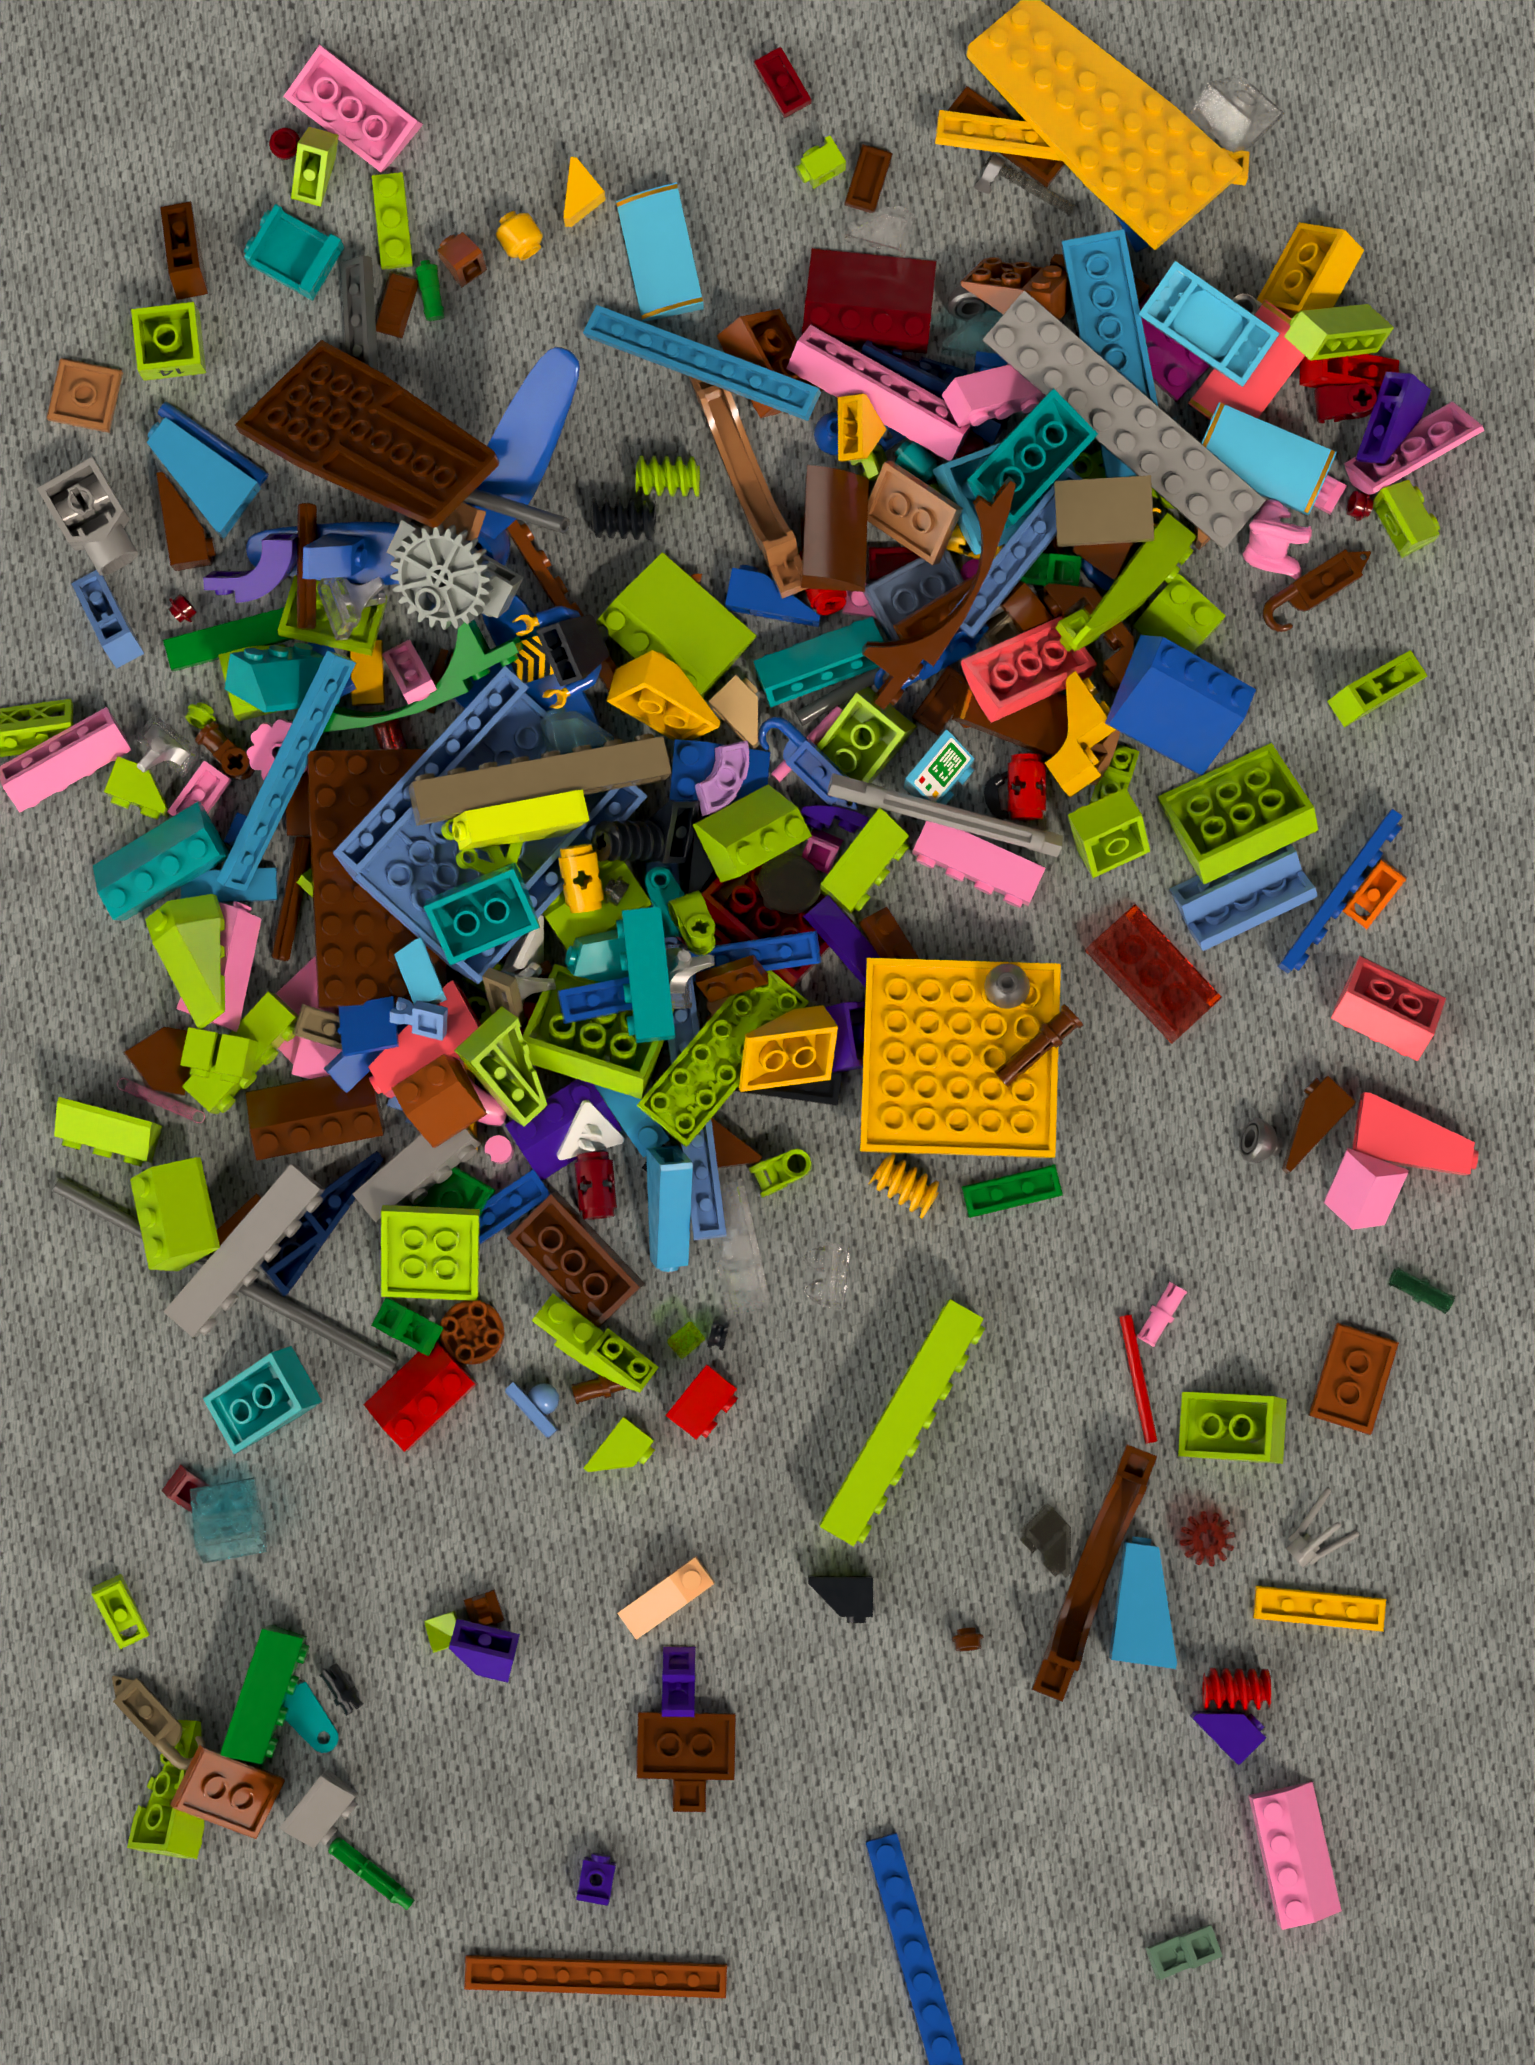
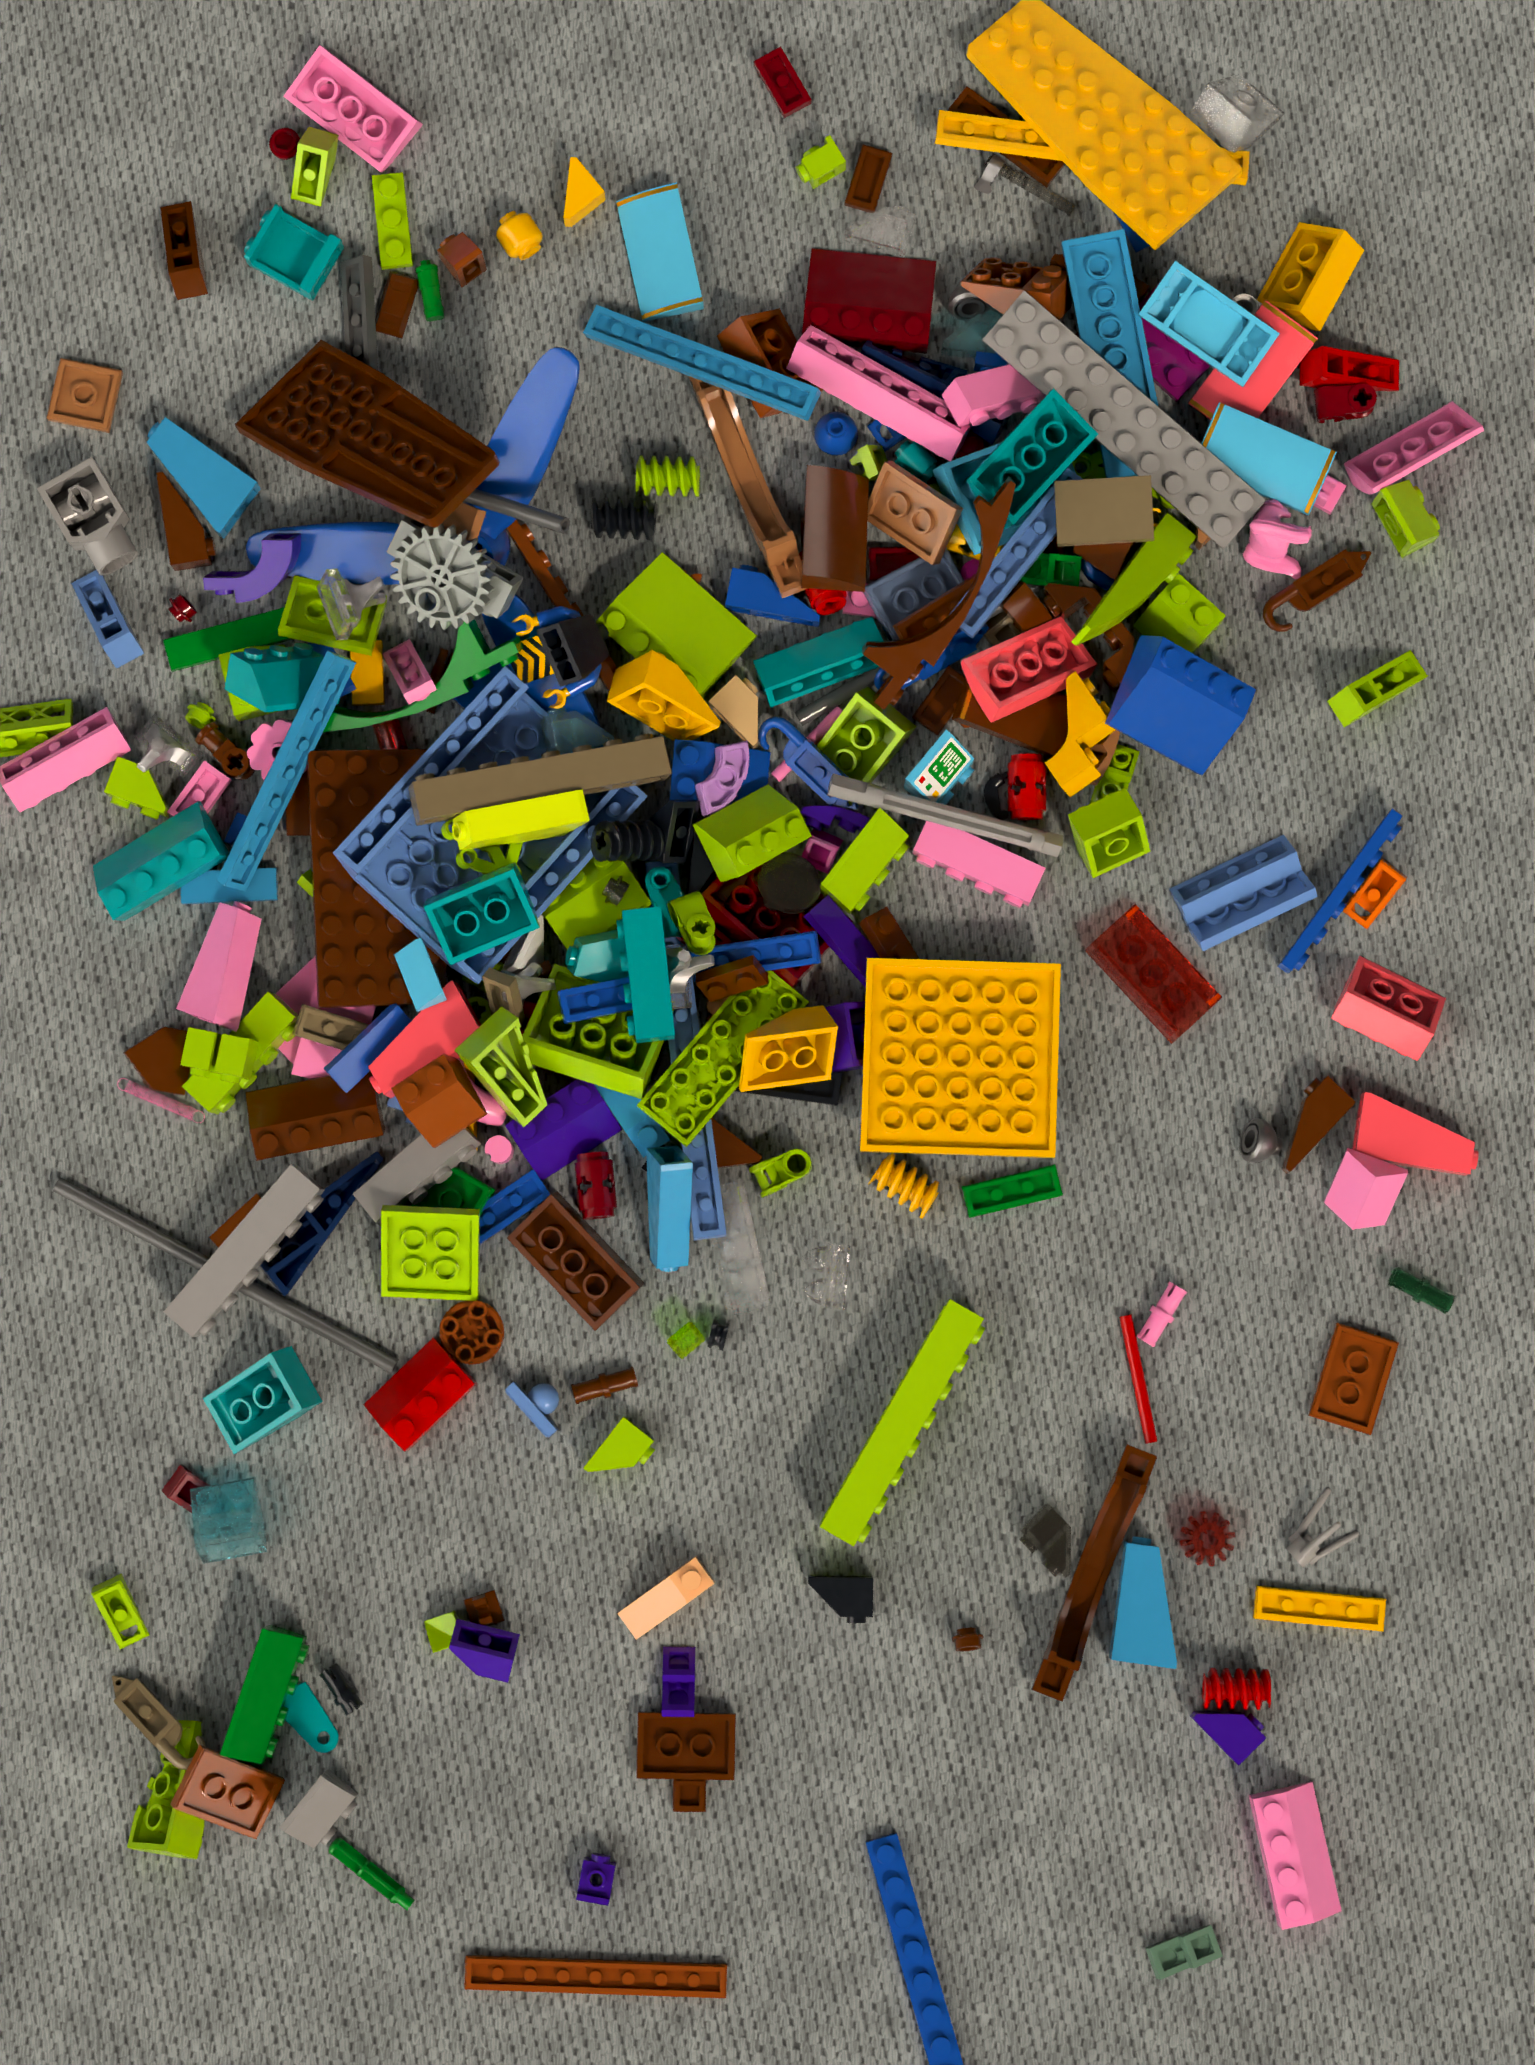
lime slope [54,1097,162,1167] -> none
lime slope [130,1157,220,1271] -> none
lime brick [131,302,206,381] -> none
lime wedge [145,894,225,1029] -> none
blue piece [158,401,269,486] -> none
reddish brown axle [271,836,311,961] -> none
reddish brown axle [297,503,317,630] -> none
blue slope [303,533,368,579] -> none
blue piece [337,996,399,1057] -> none
green slope [371,1297,444,1356] -> none
medium blue plate [390,997,448,1041] -> none
lime slope [532,1293,659,1393] -> none
white piece [557,1100,625,1160] -> none
yellow piece [558,844,604,913] -> none
red slope [665,1364,738,1440] -> none
yellow slope [838,394,887,462] -> none
flat silver brick [984,964,1030,1009] -> none
reddish brown pin [994,1004,1084,1087] -> none
lime tile [1055,609,1100,652] -> none
lime slope [1158,743,1319,884] -> none
lime slope [1178,1392,1287,1464] -> none
lime brick [1284,304,1394,361] -> none
dark red plate [1346,491,1373,521] -> none
dark purple slope [1356,372,1431,464] -> none

